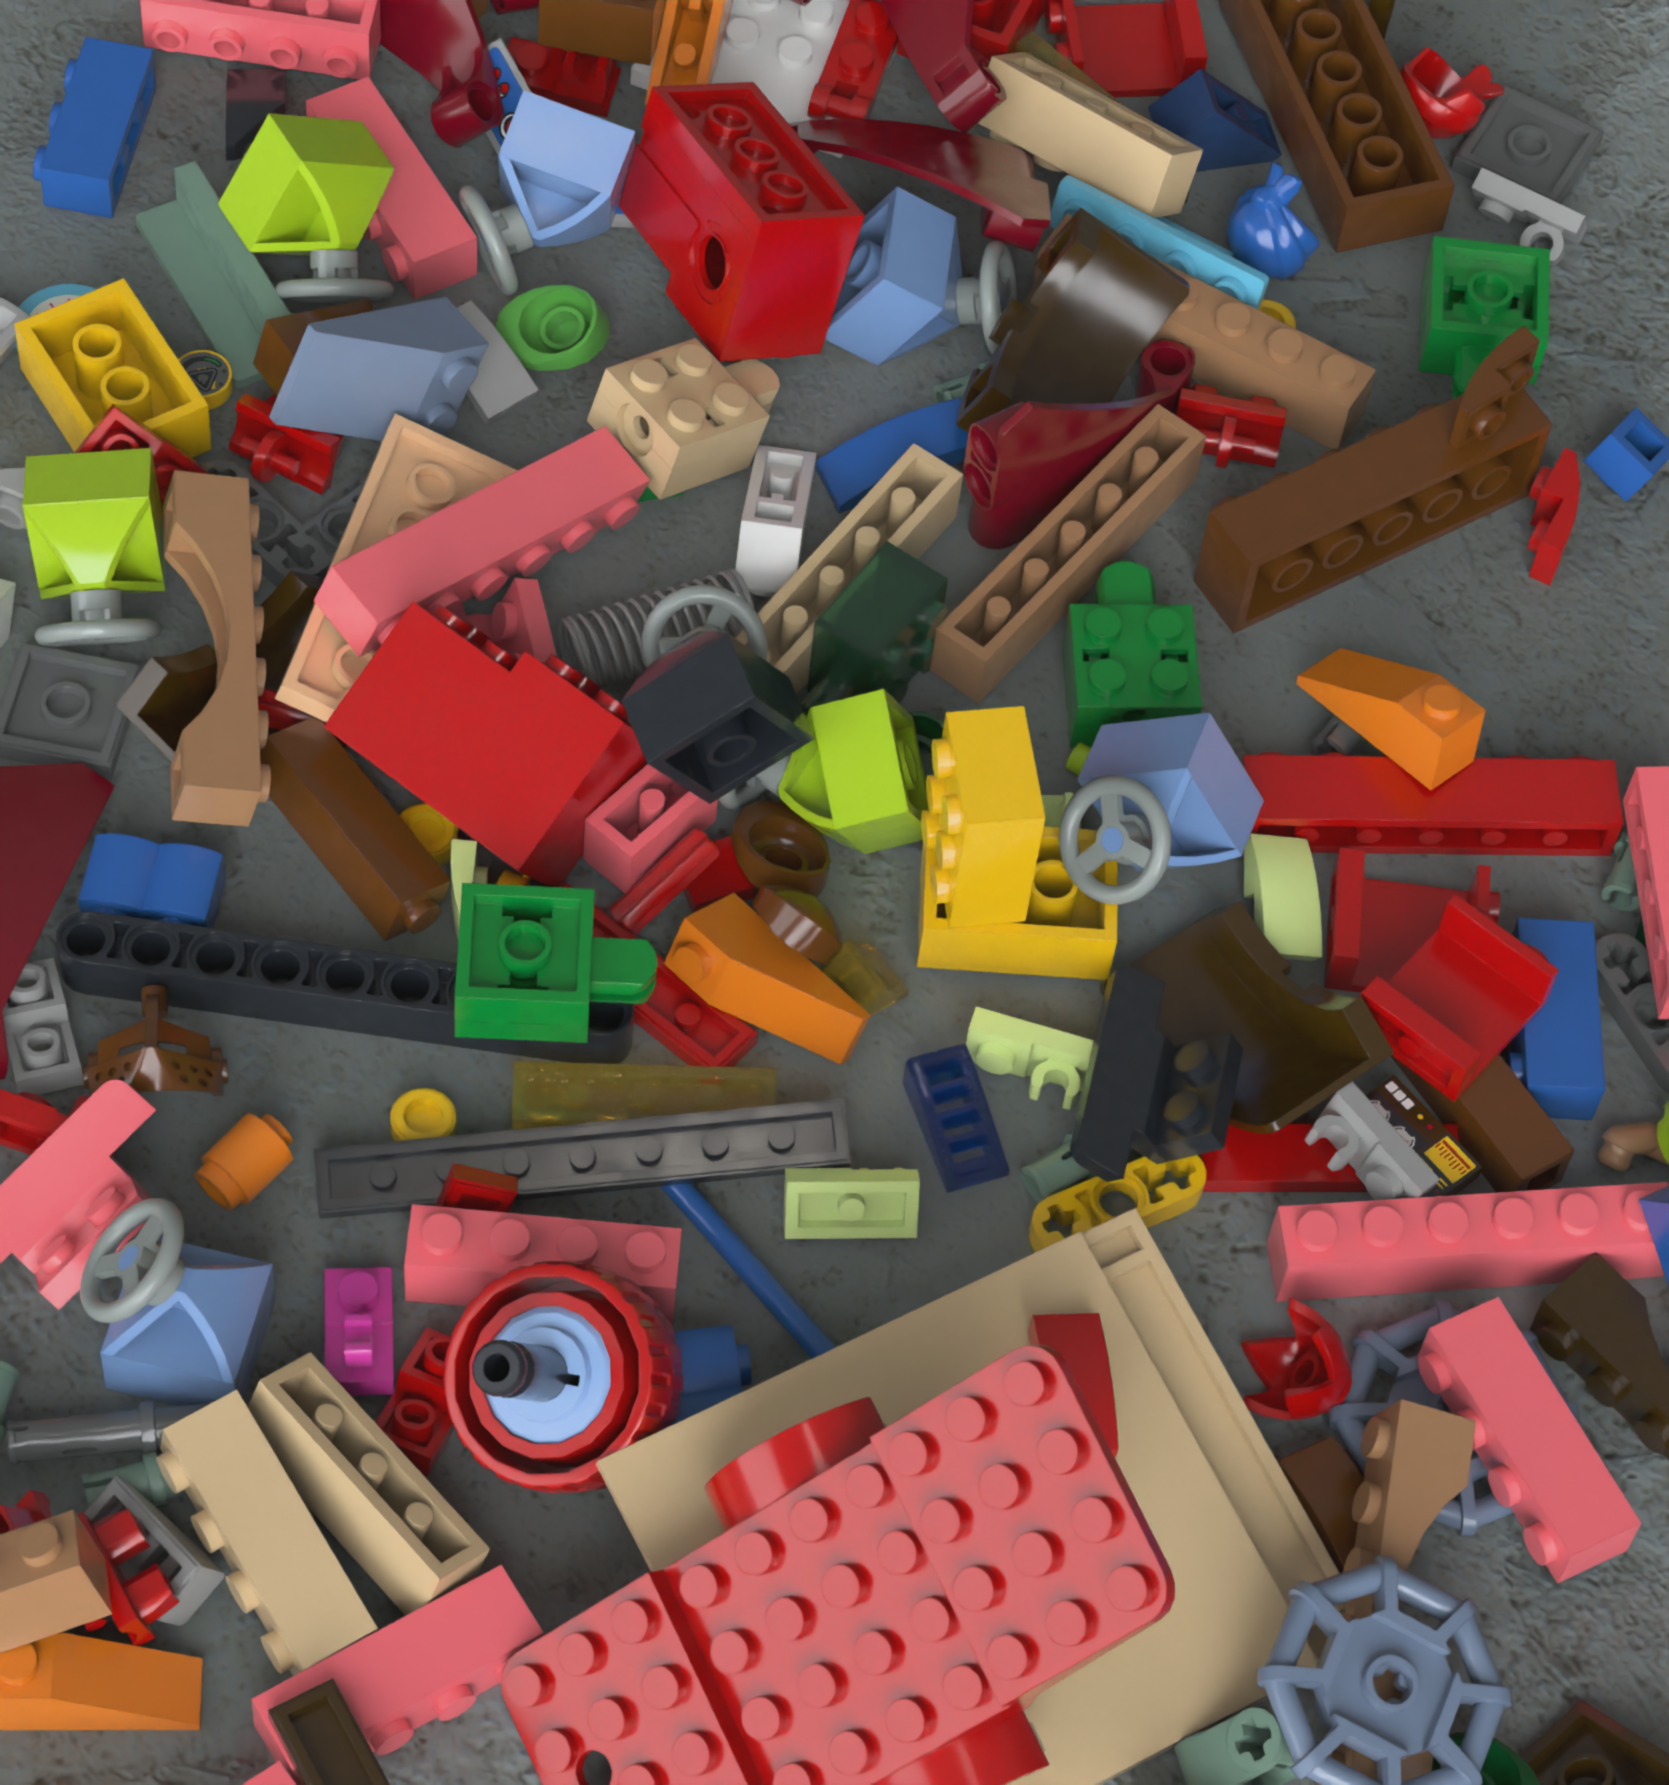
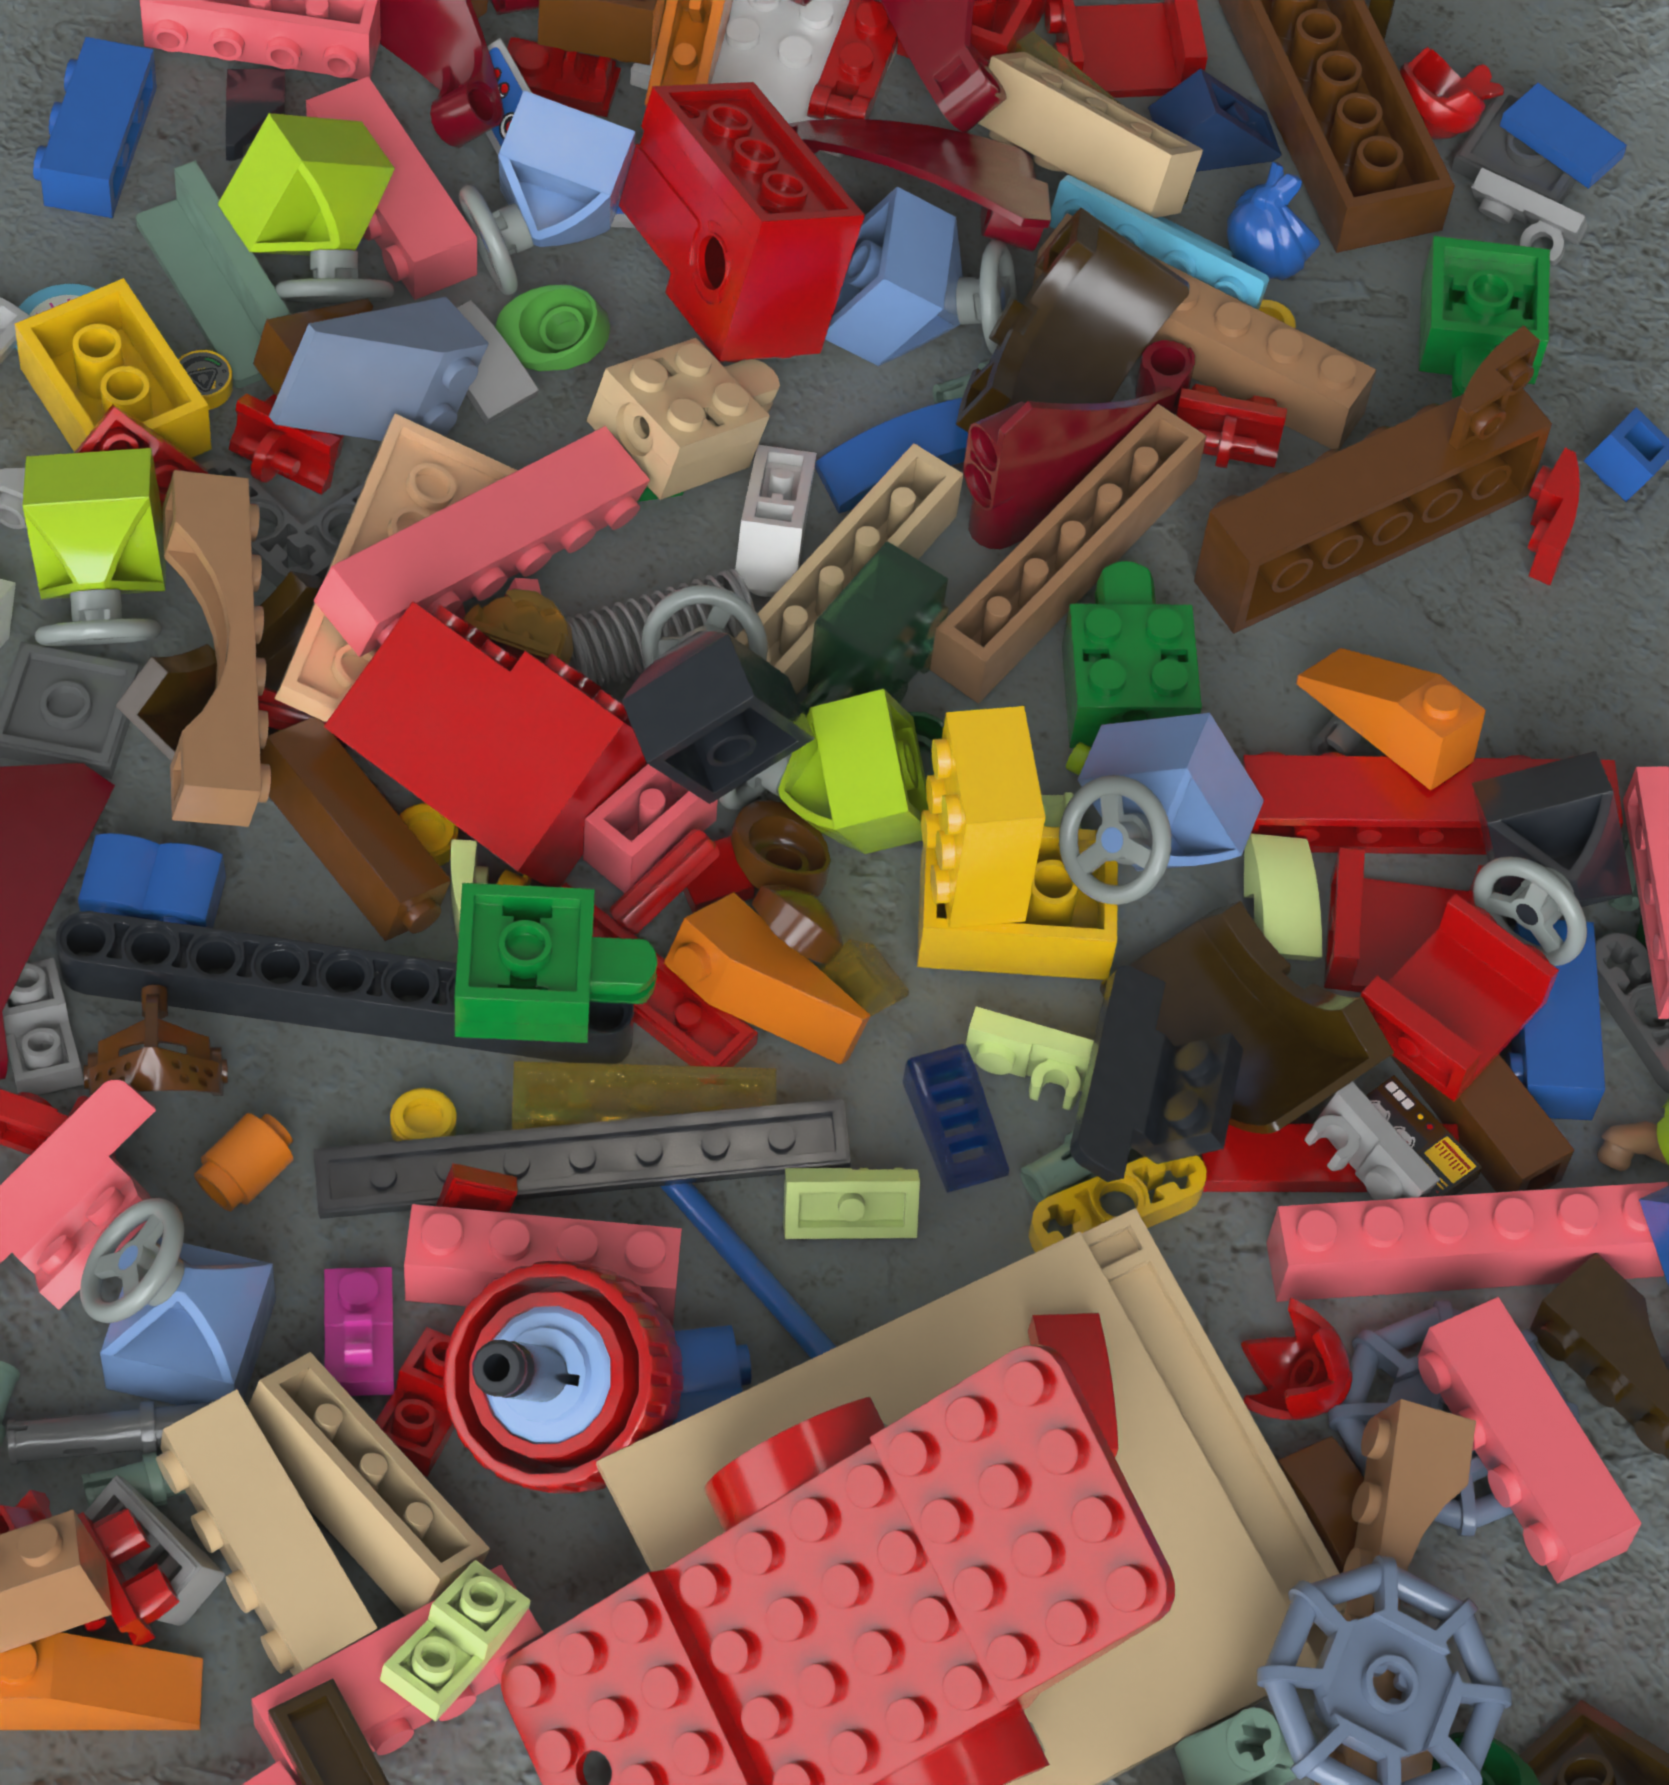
none -> yellowish green slope [380,1560,531,1722]
none -> pearl gold tile [463,589,573,665]
none -> black piece [1472,751,1633,966]
none -> blue tile [1500,83,1627,189]

